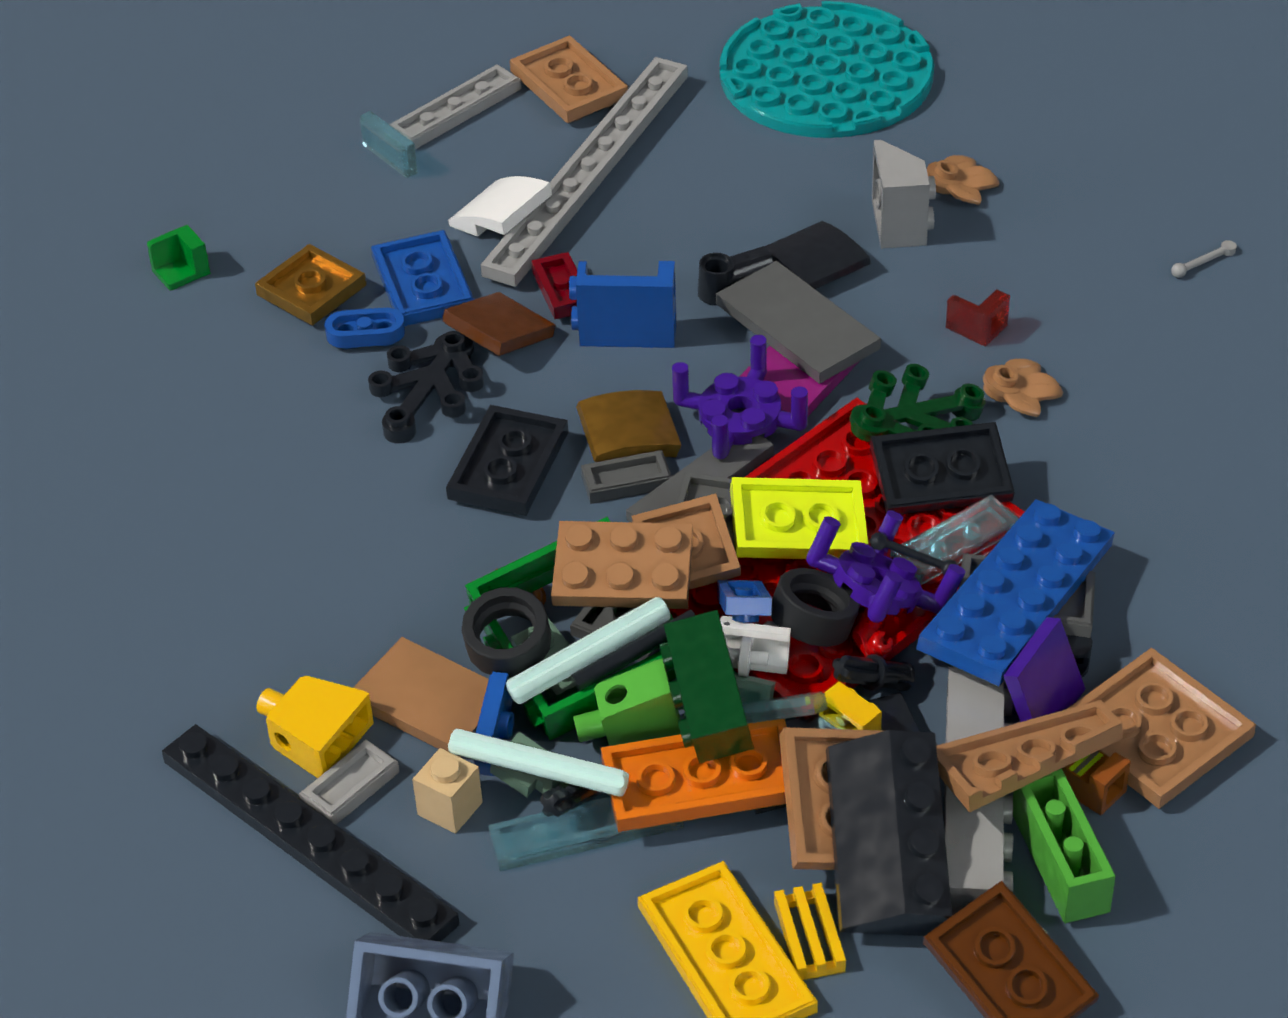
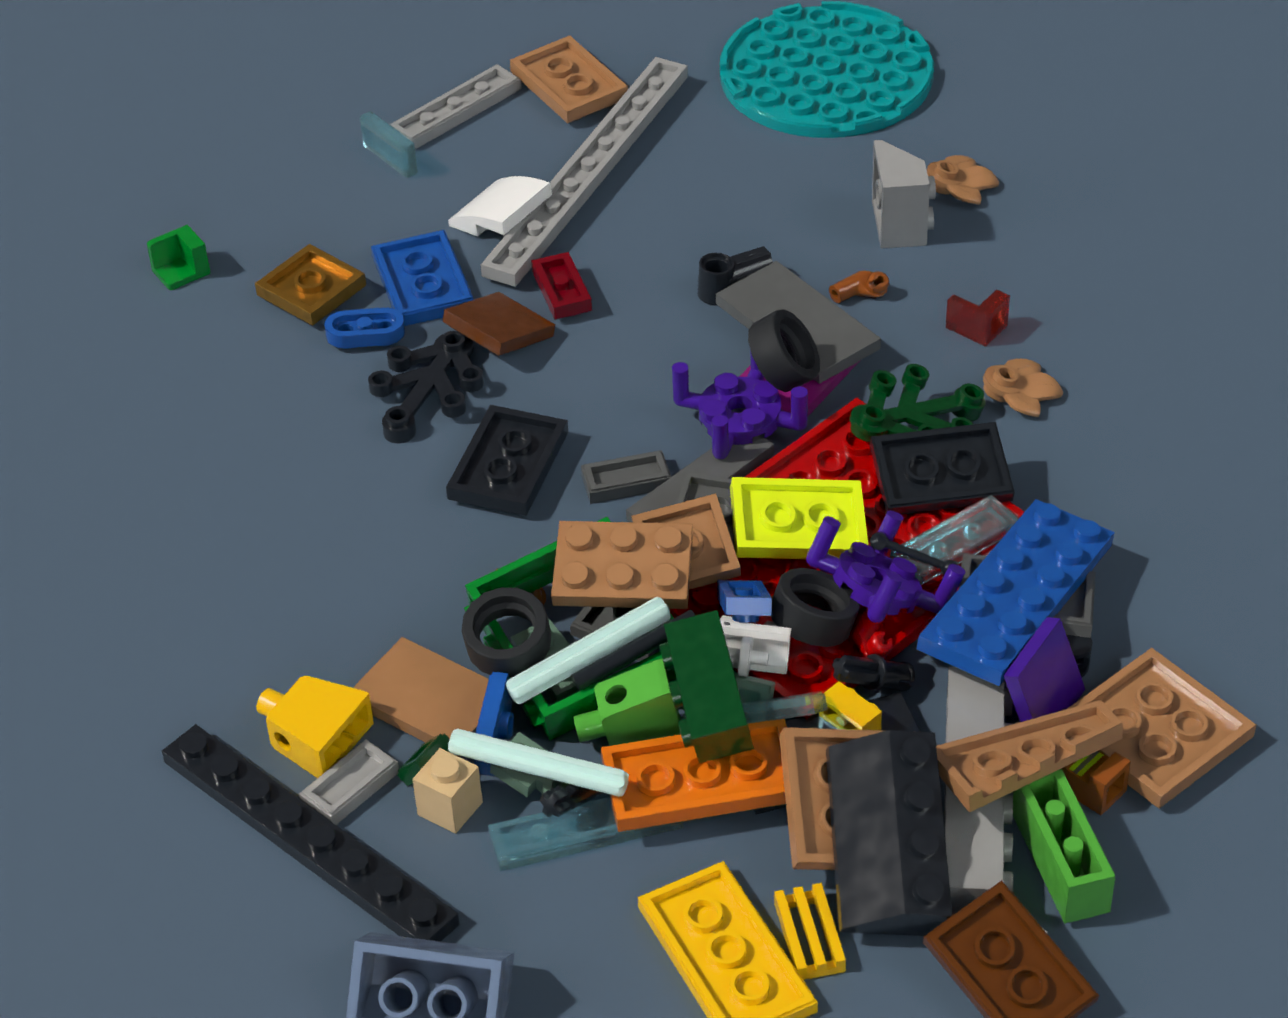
blue panel [569,261,677,348] -> none
pearl gold slope [576,390,682,462] -> none
black slope [765,221,871,289] -> none
light grey hinge [1171,240,1237,278] -> none
none -> dark green tile [397,733,450,786]
none -> black tyre [748,309,820,392]
none -> dark orange arm [829,270,890,303]

